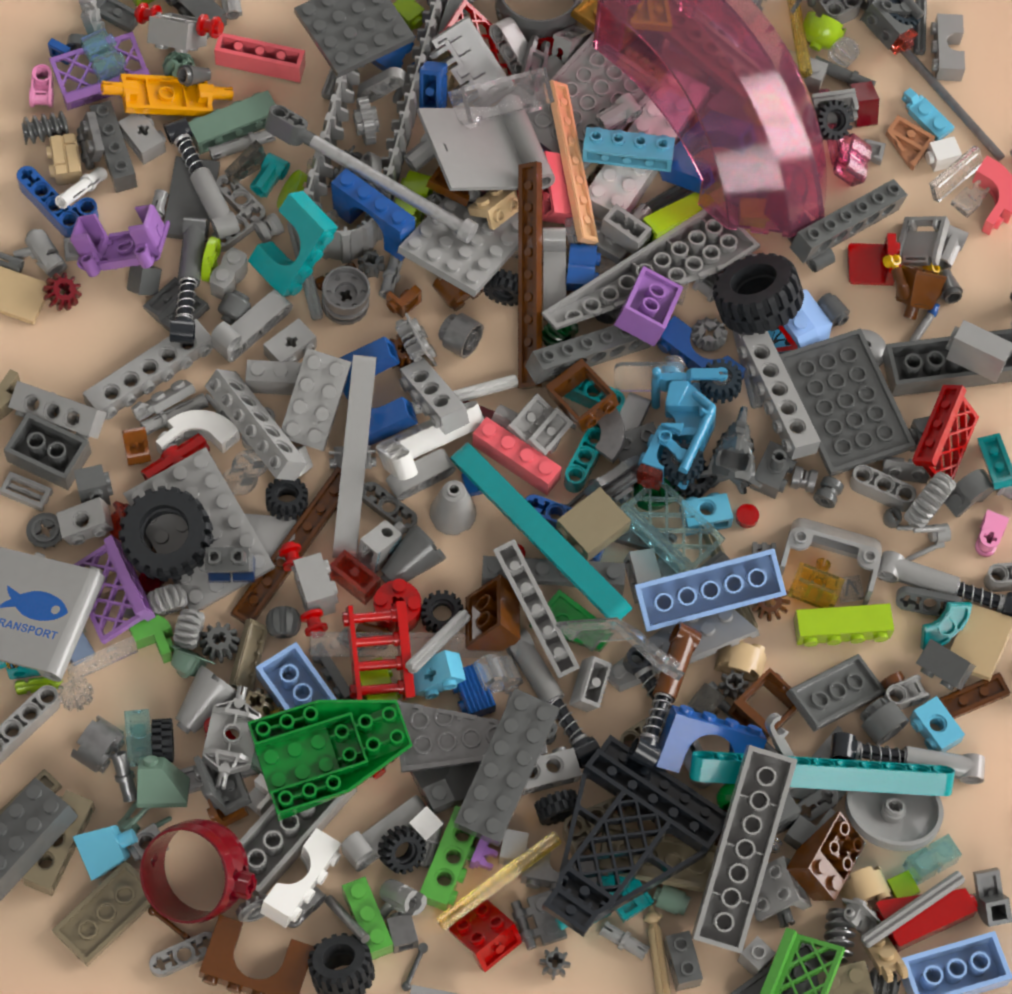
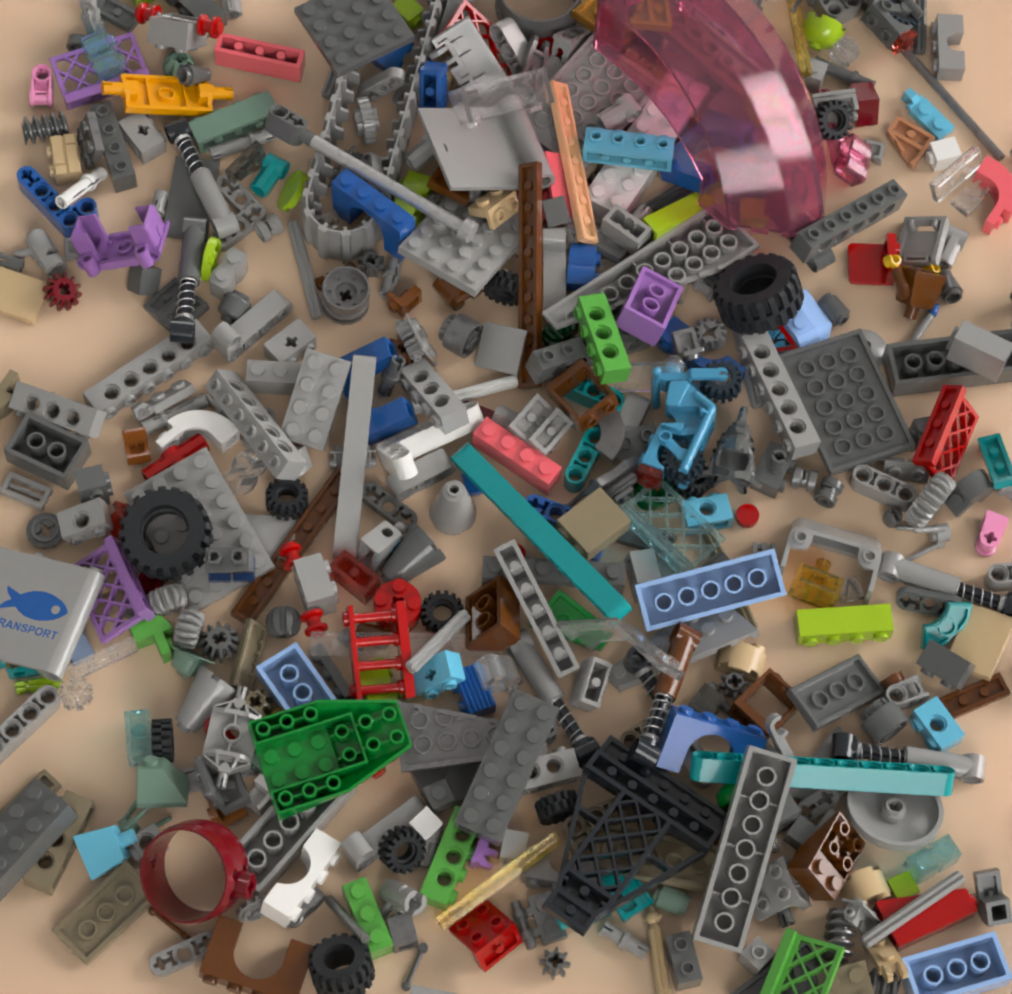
blue tile [48,38,73,65] -> none
flat silver brick [71,715,125,773] -> none
flat silver pin [111,751,137,802] -> none
teal arch [248,191,338,297] -> none
reddish brown gear [752,590,791,622] -> none
none -> dark grey pin [378,355,406,397]
none -> light grey slope [474,321,528,376]
none -> dark grey panel [542,196,571,228]
none -> bright green brick [573,293,632,385]
none -> flat silver bracket [670,327,704,362]

